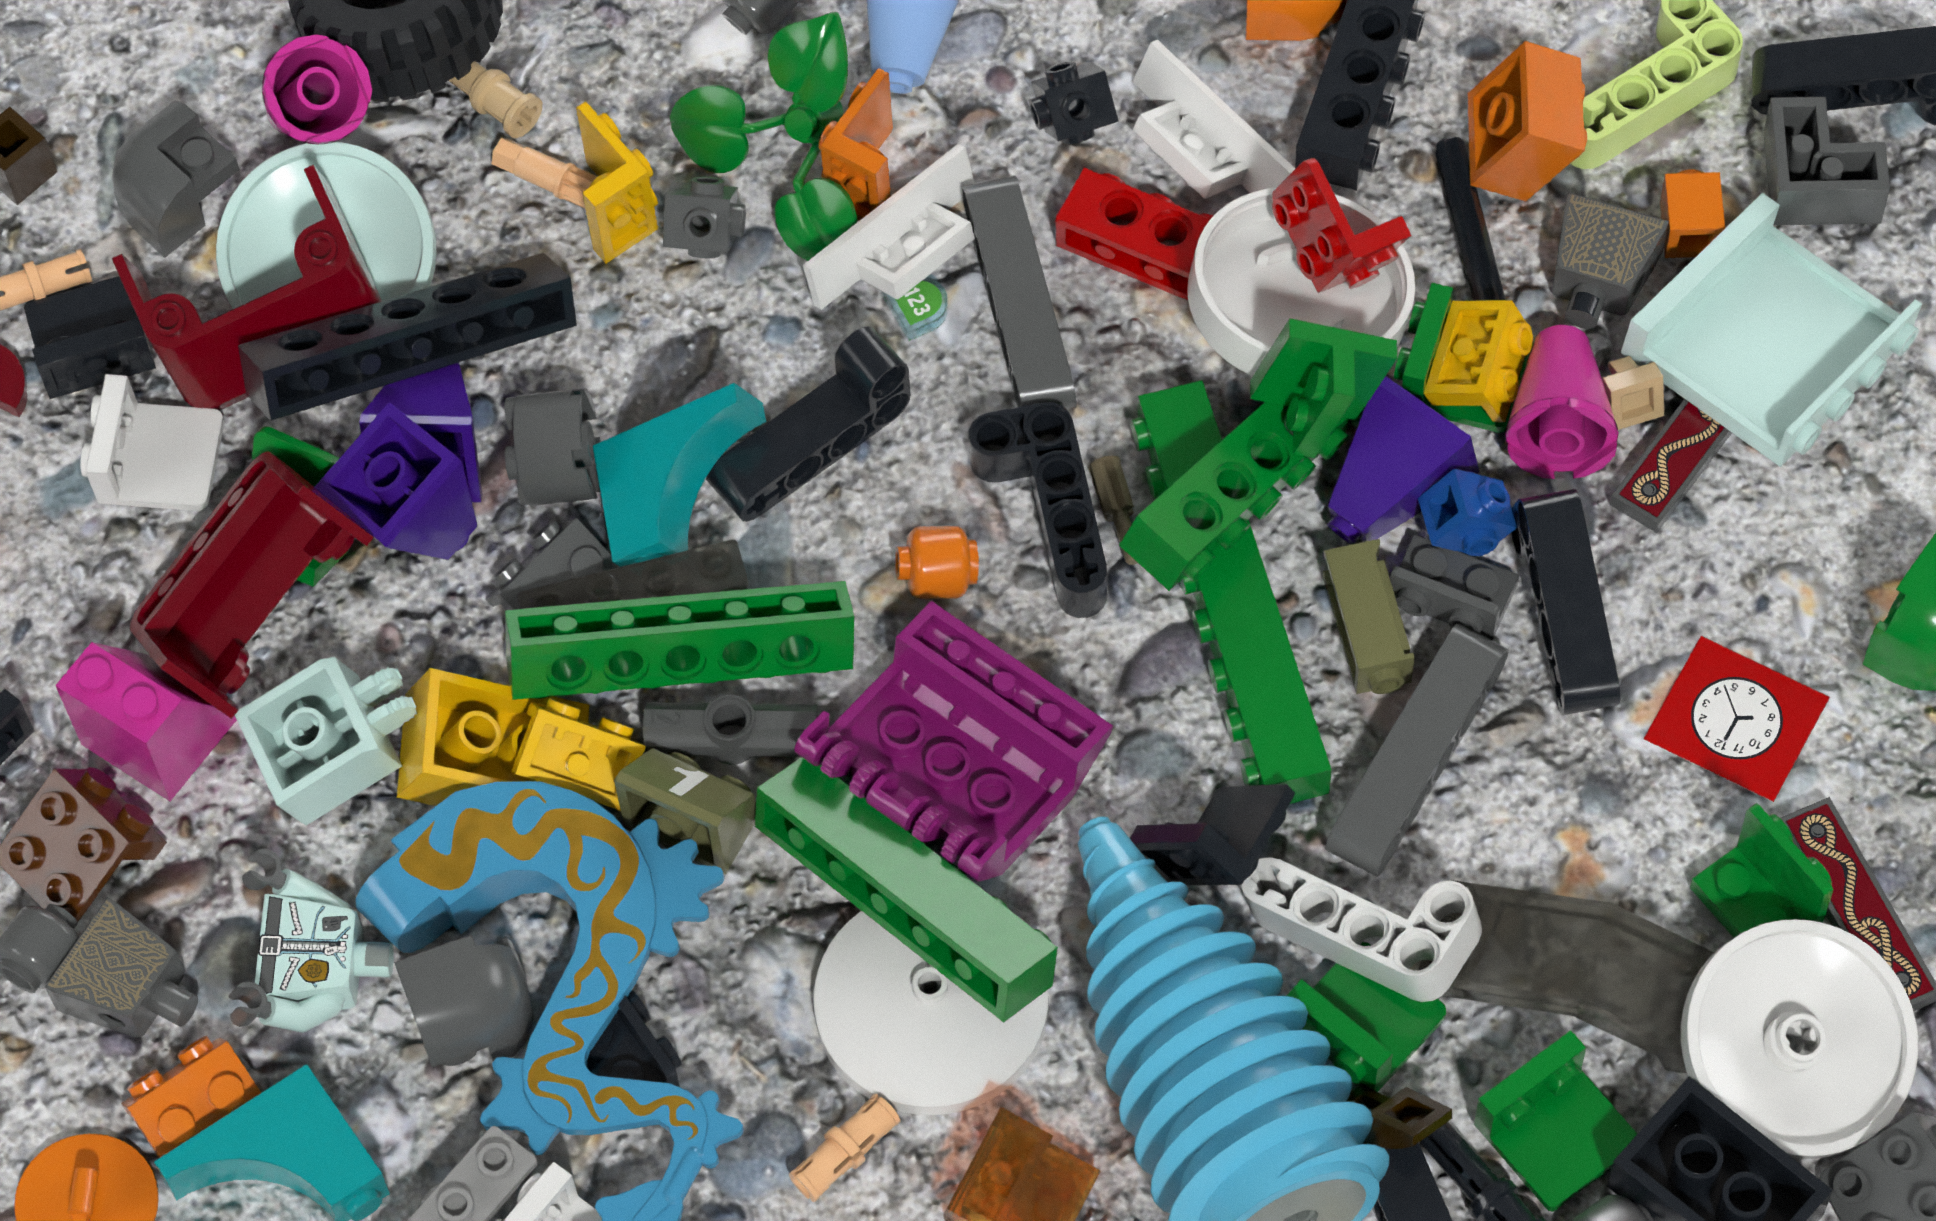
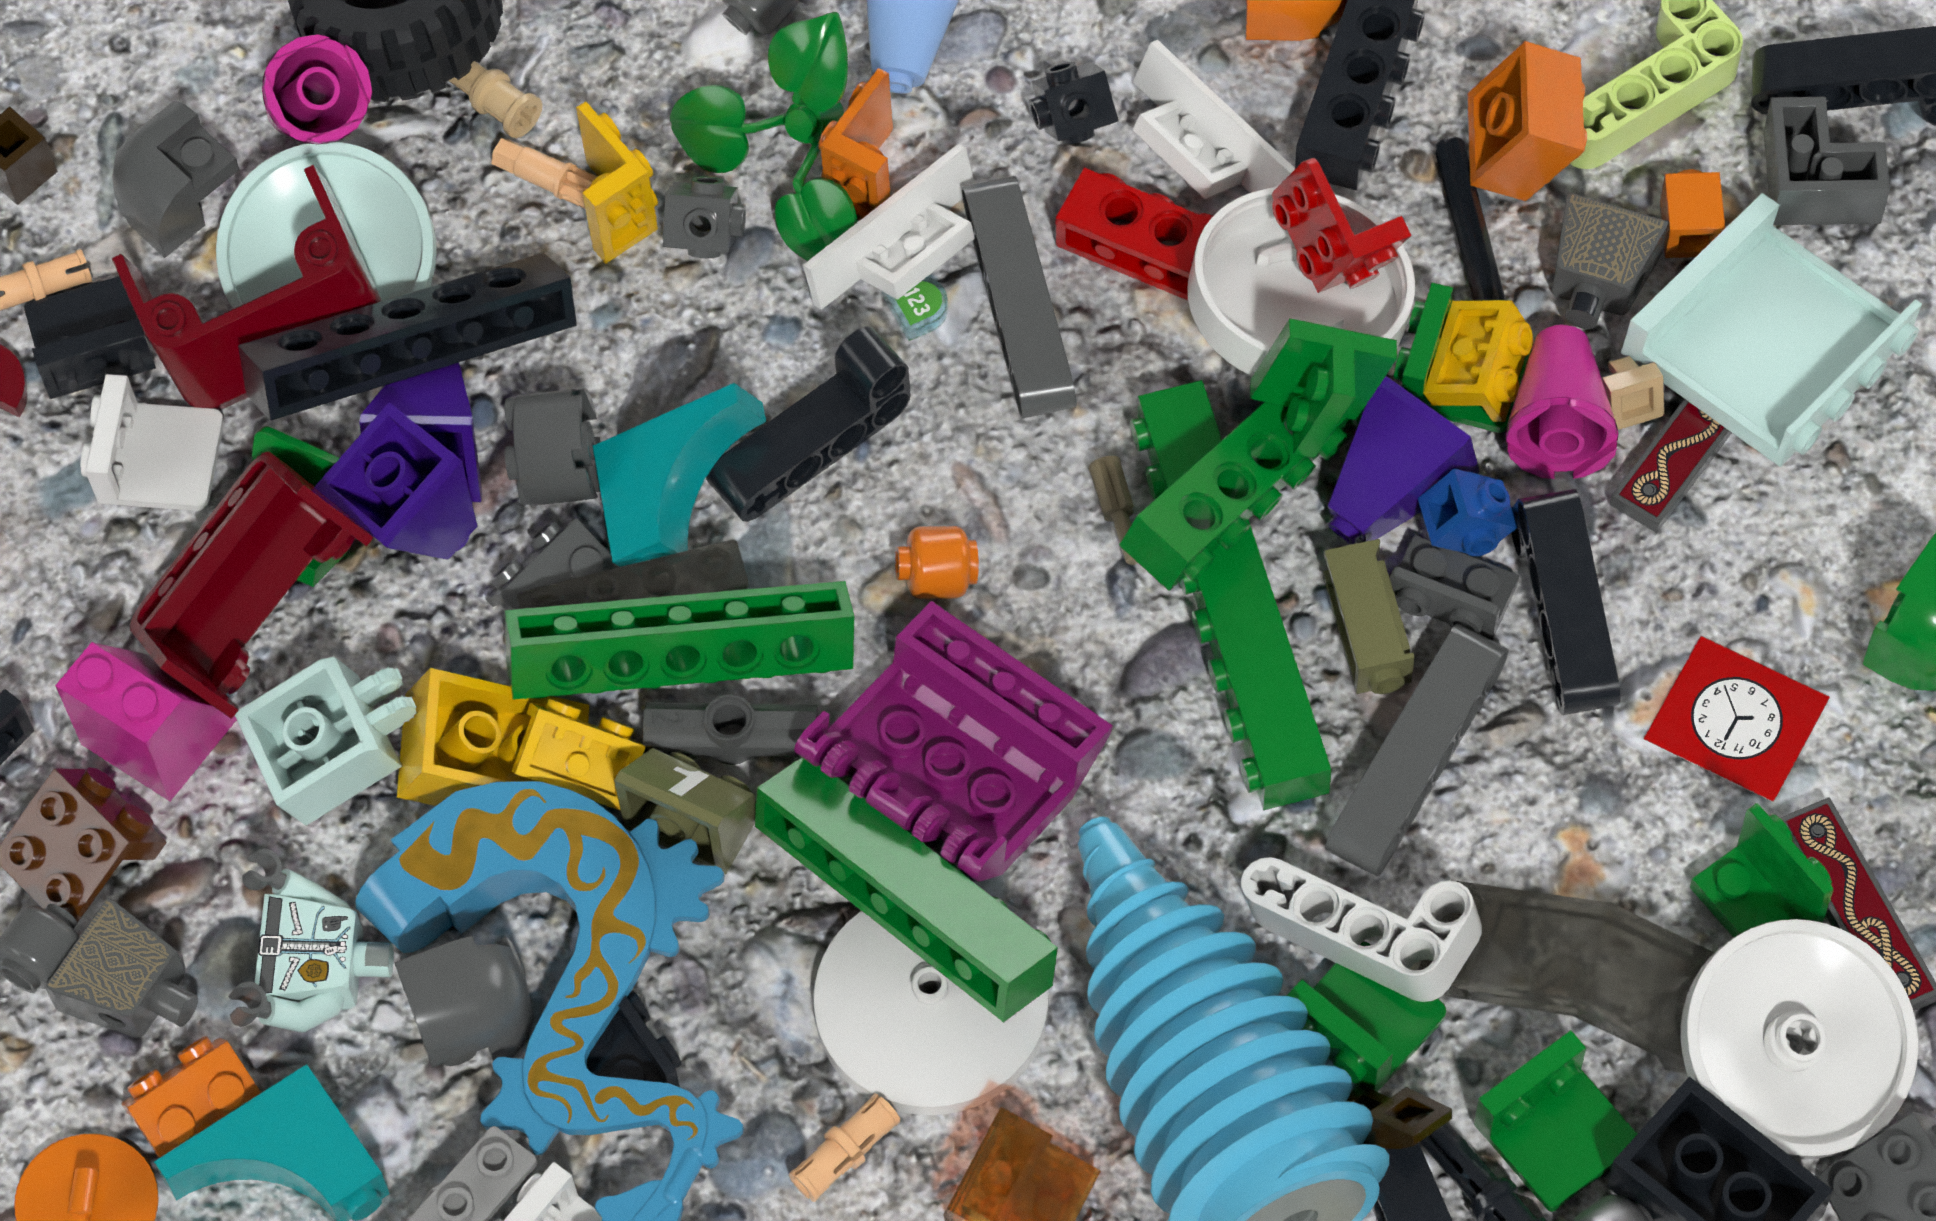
black beam [968,402,1107,618] -> none
black bracket [1130,784,1295,886] -> none

